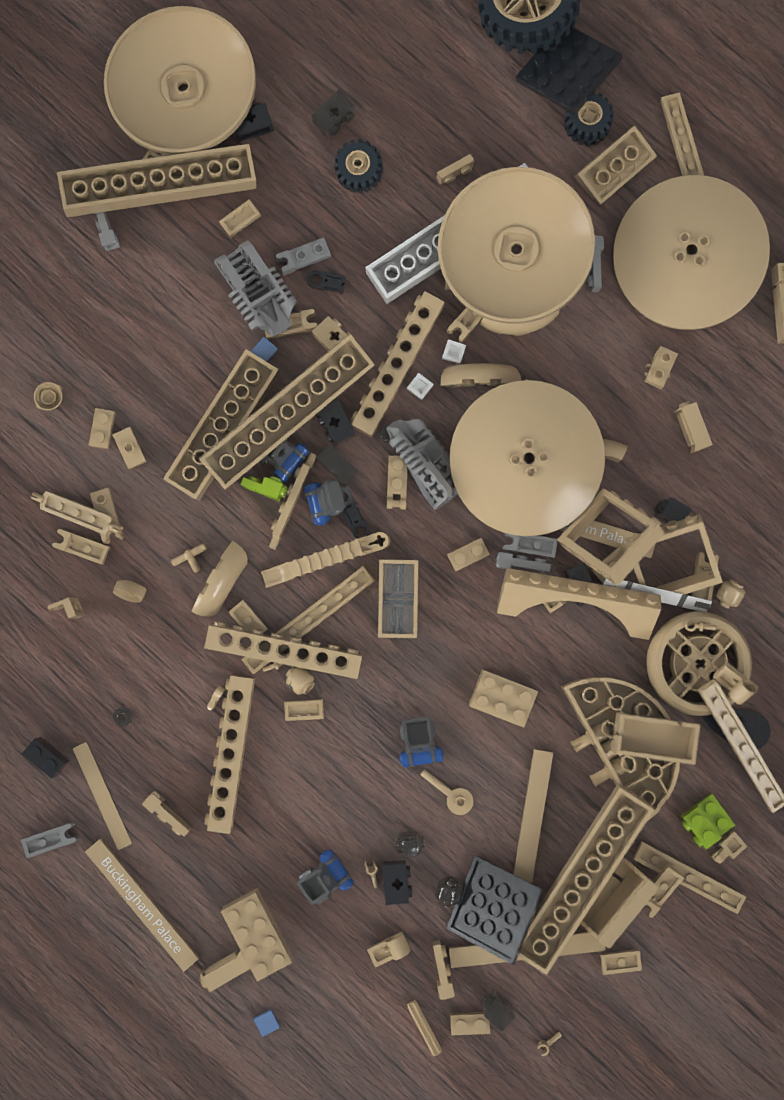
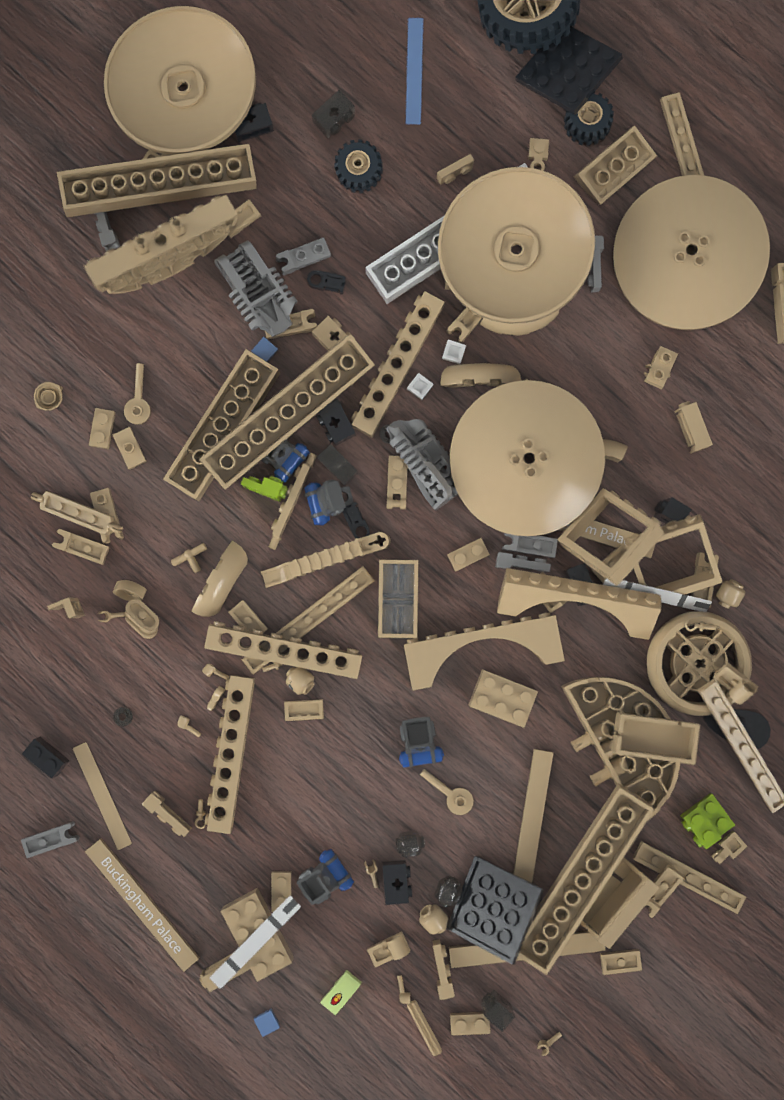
none -> tan brick [84,195,238,294]
none -> tan hand [98,611,125,622]
none -> tan piece [124,363,151,425]
none -> tan brick [125,599,159,639]
none -> tan hand [178,715,201,737]
none -> tan hand [195,799,206,829]
none -> tan hand [202,664,230,680]
none -> white sticker [210,896,301,989]
none -> tan plate [271,871,292,912]
none -> yellowish green slope [320,970,362,1015]
none -> tan hand [397,975,410,1004]
none -> tan arch [404,612,565,690]
none -> medium blue sticker [406,18,423,124]
none -> tan head [419,904,448,934]
none -> tan plate [528,138,549,171]

